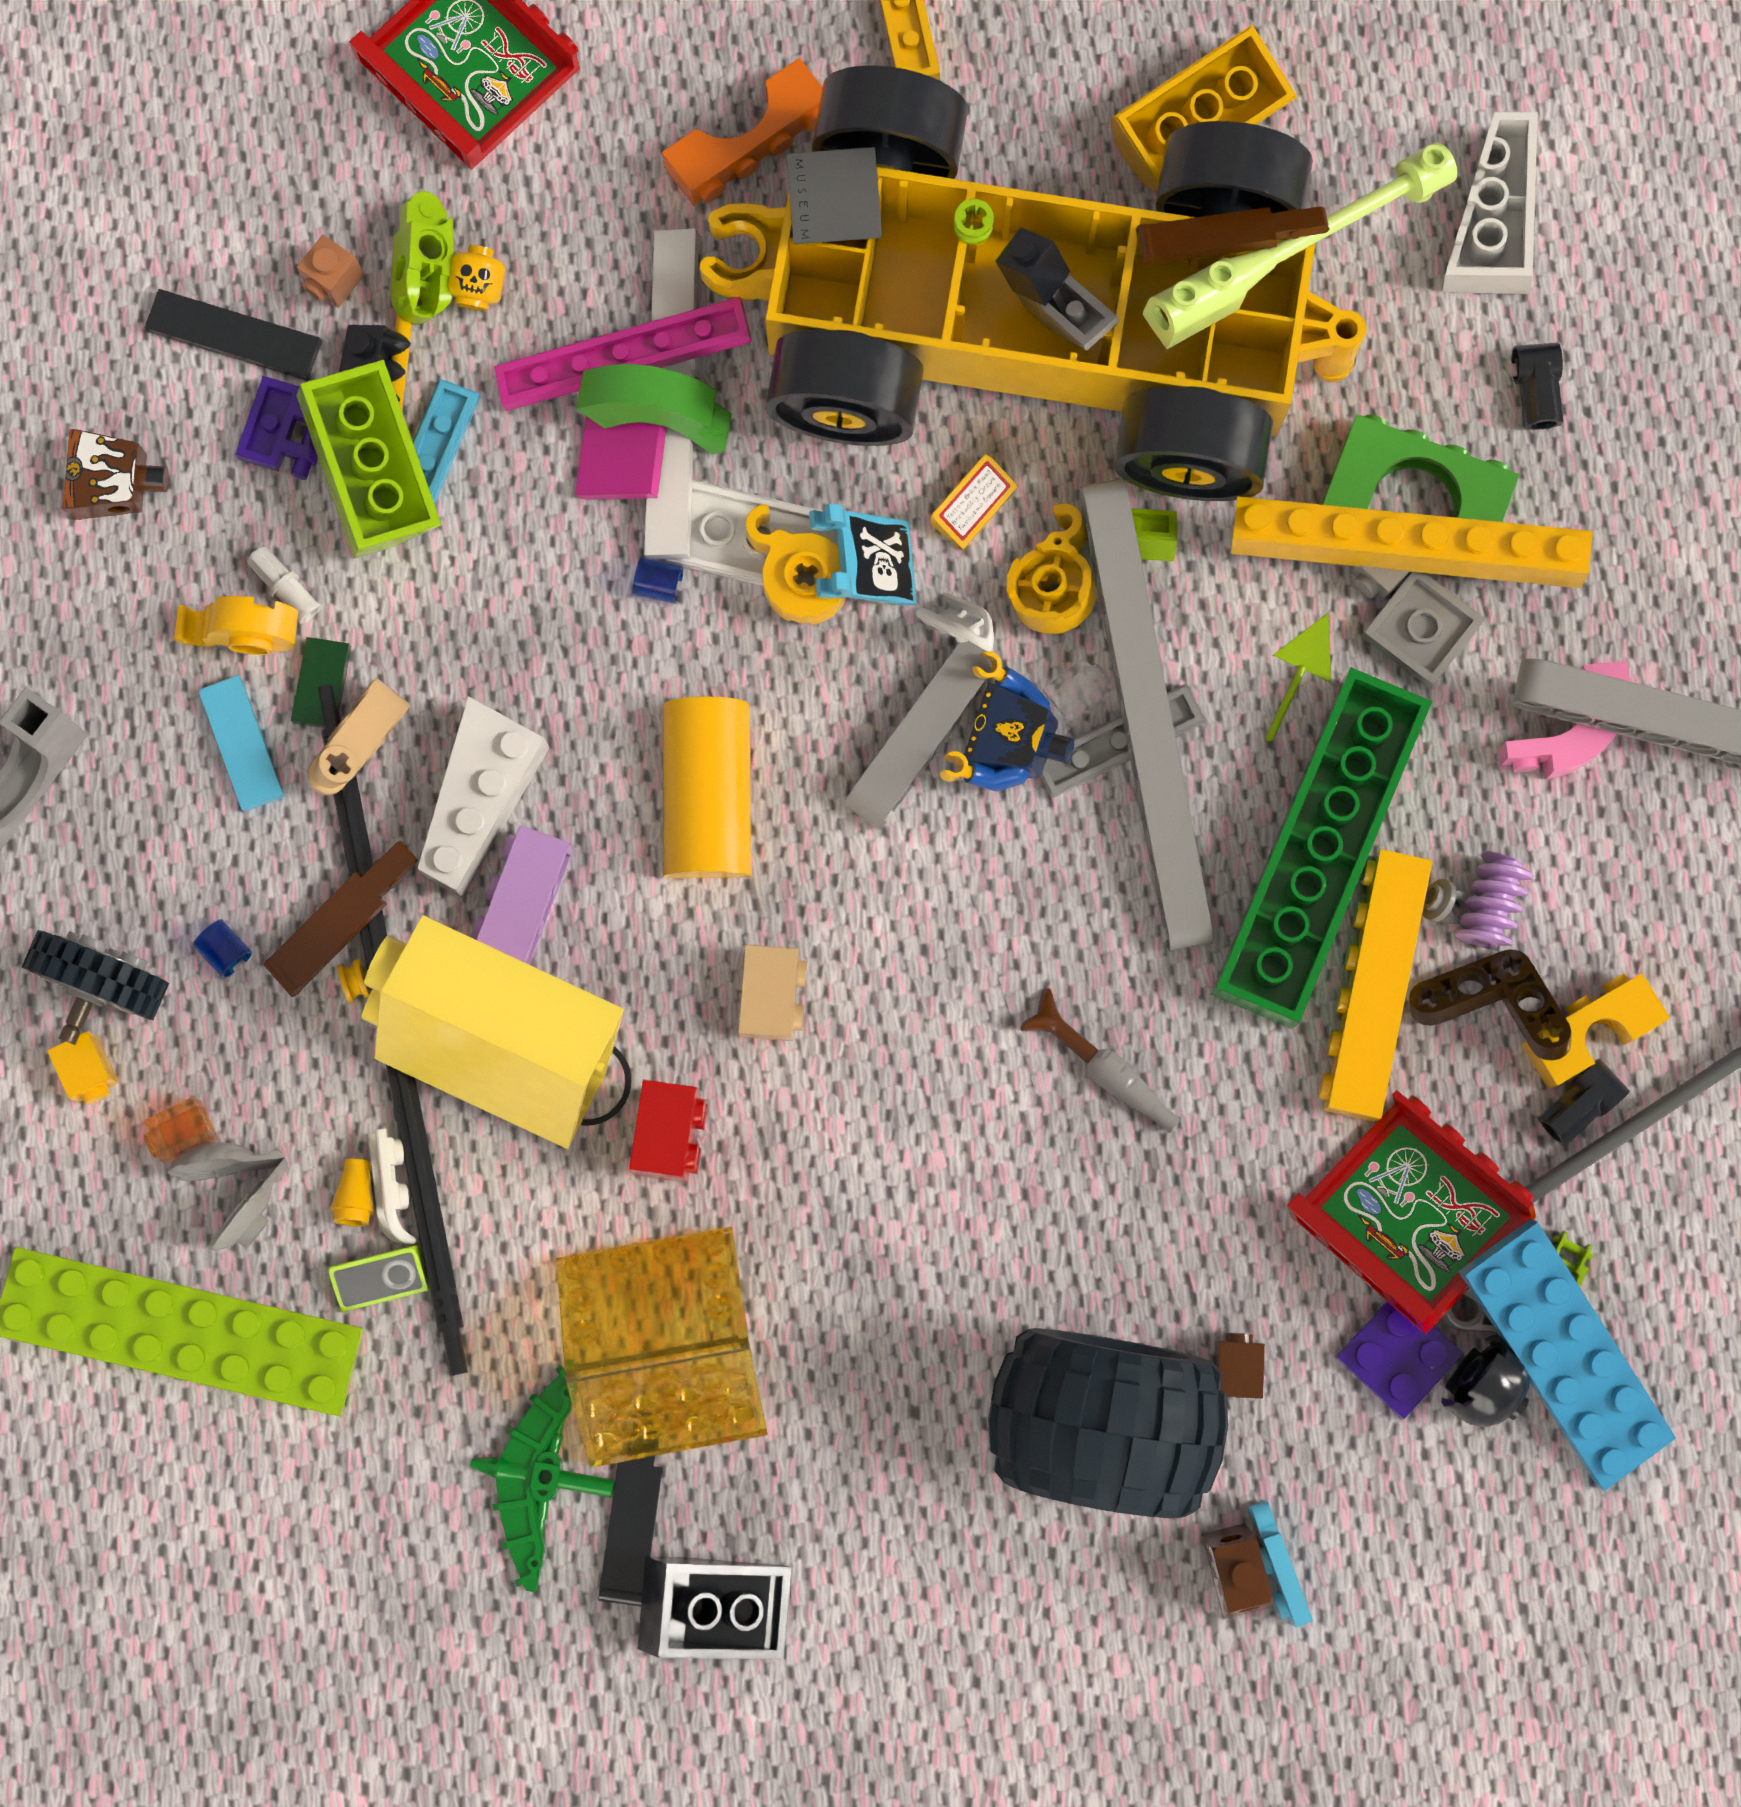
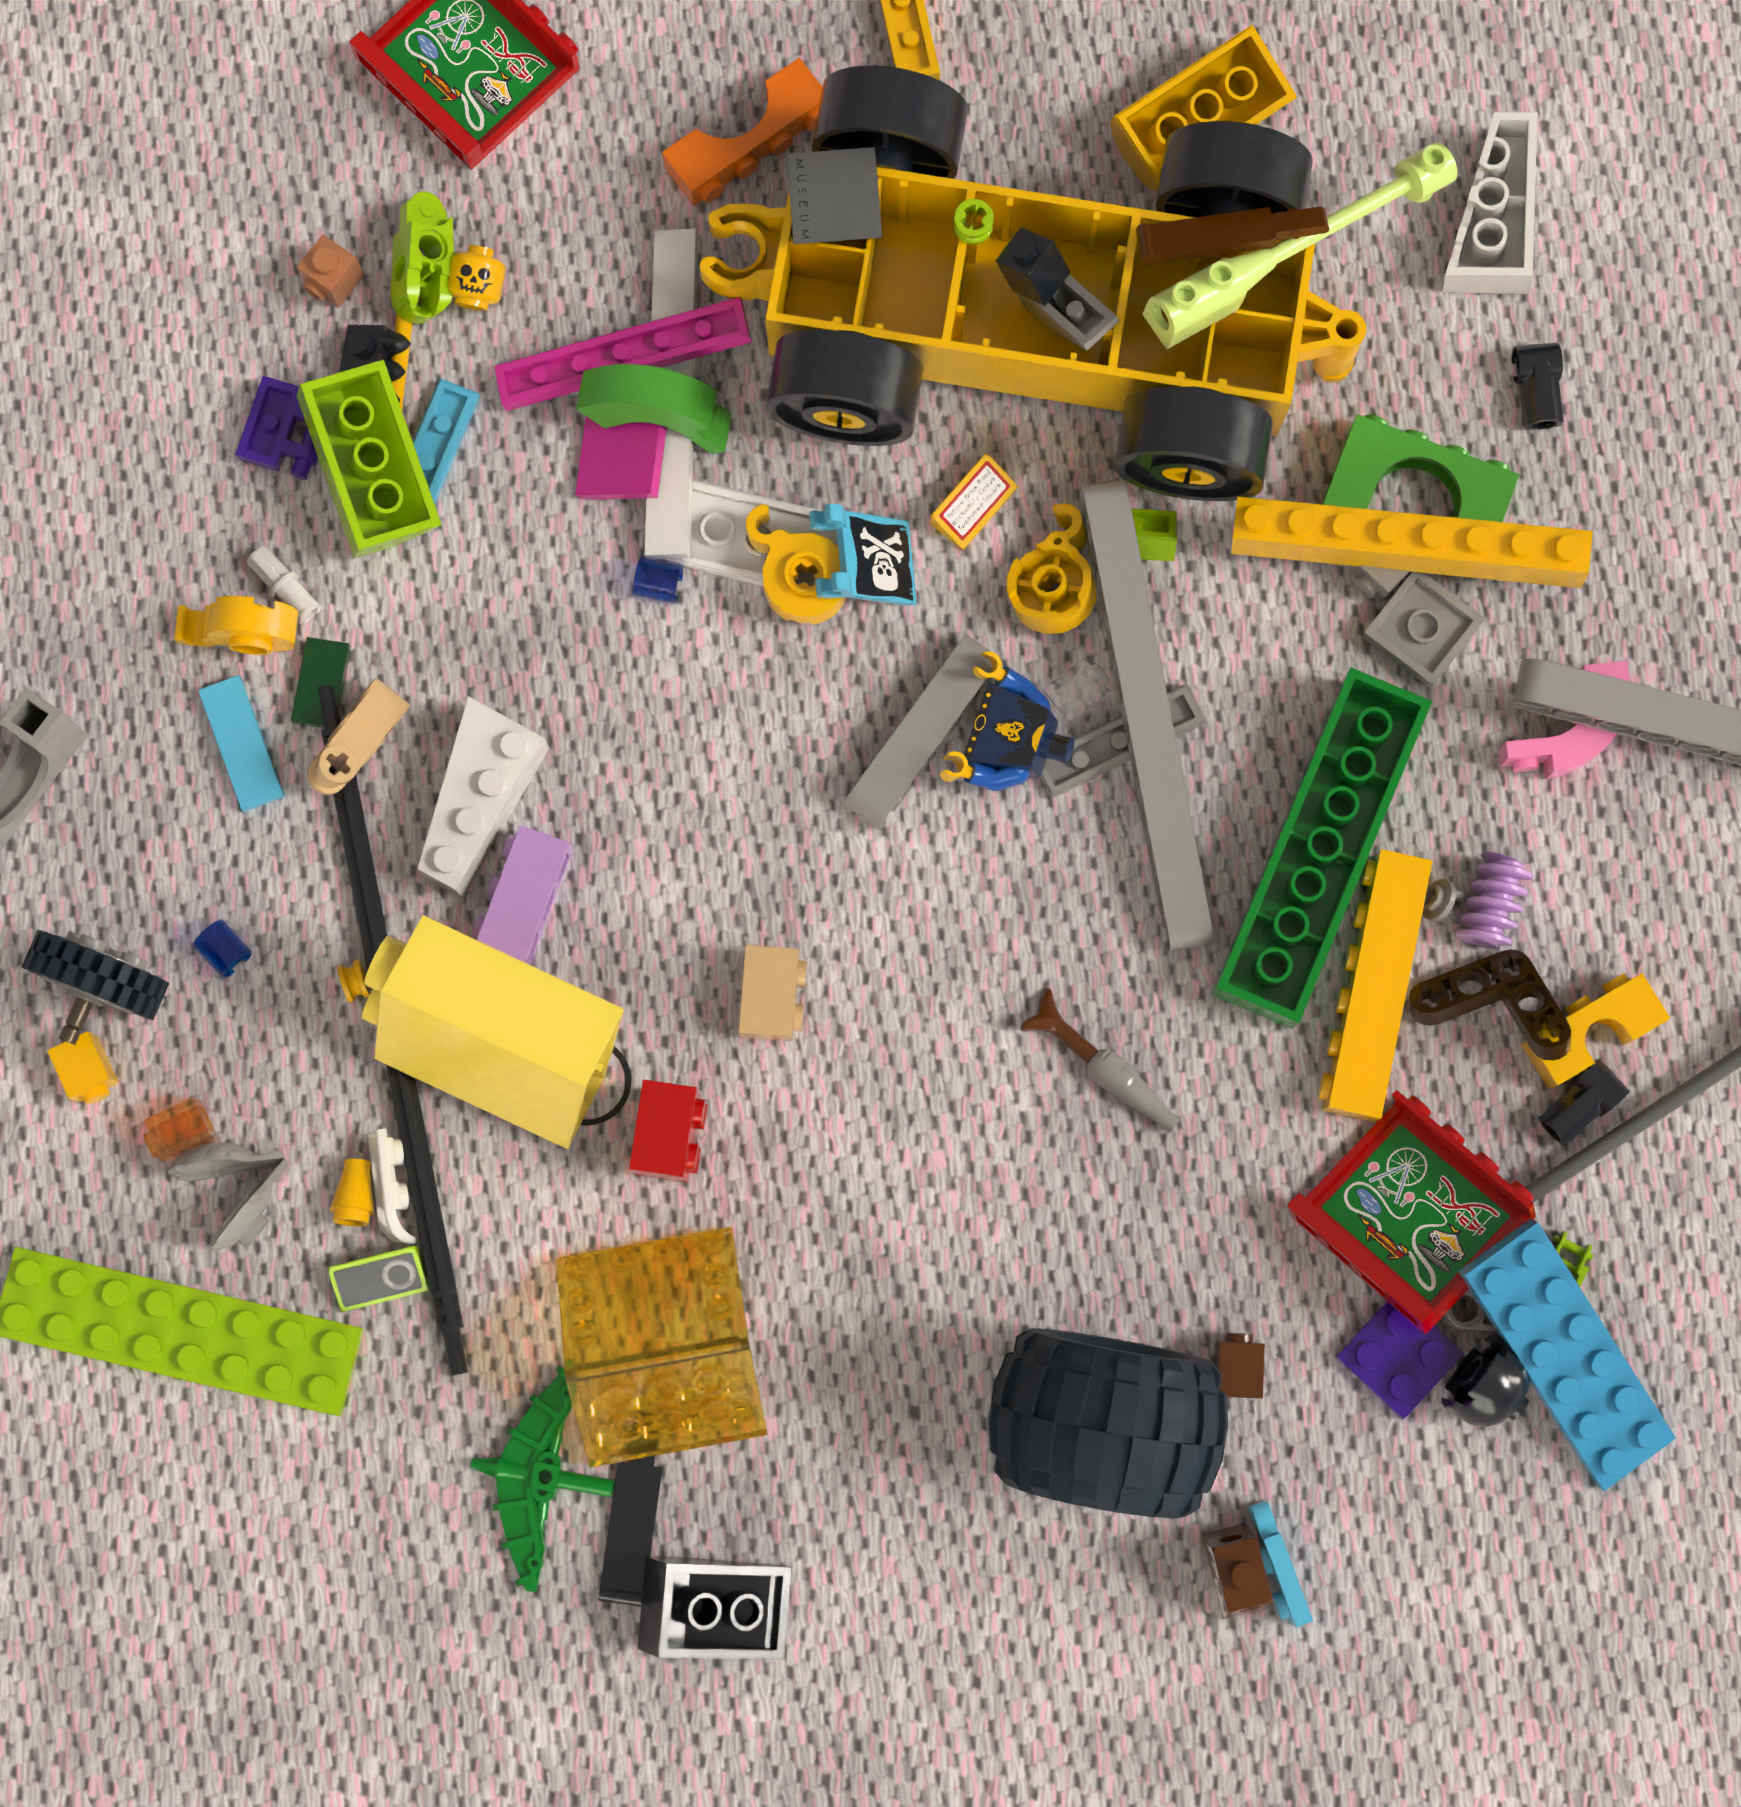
torso [63,429,169,520] -> none
black tile [144,289,322,381] -> none
reddish brown piece [264,841,418,997] -> none
yellow brick [663,696,751,879] -> none
white piece [916,593,994,651] -> none
lime piece [1265,613,1331,742] -> none

